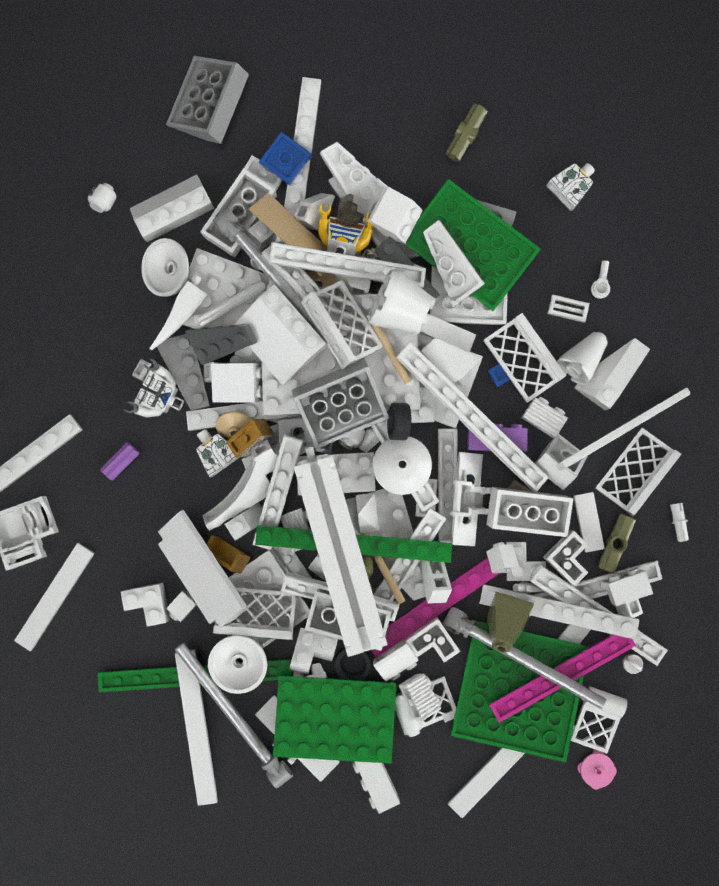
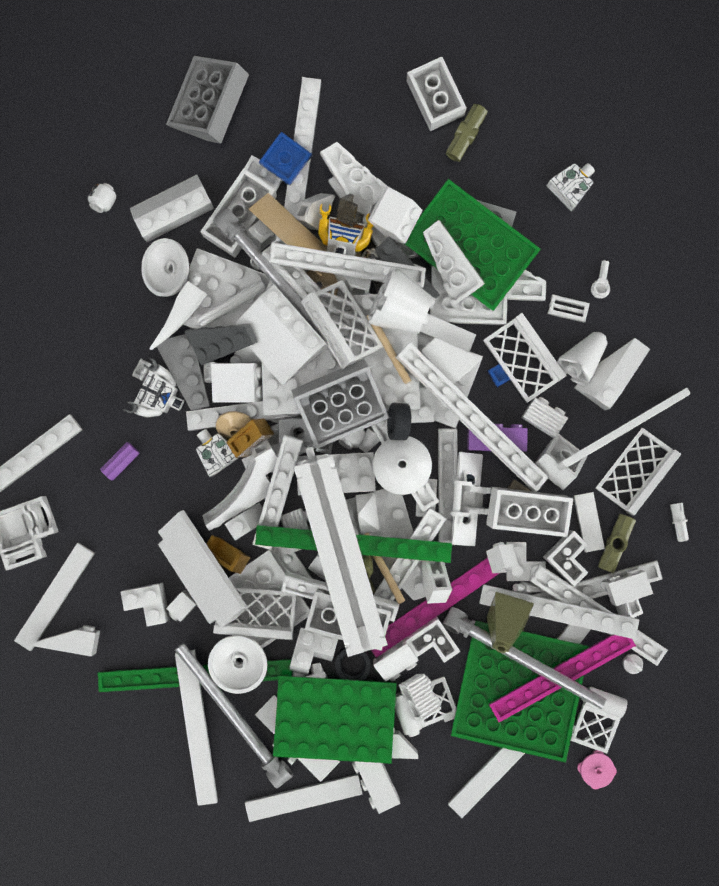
none -> white slope [34,625,100,656]
none -> white tile [245,774,362,822]
none -> white slope [392,728,418,759]
none -> white brick [406,57,466,131]
none -> white wing [507,270,546,301]

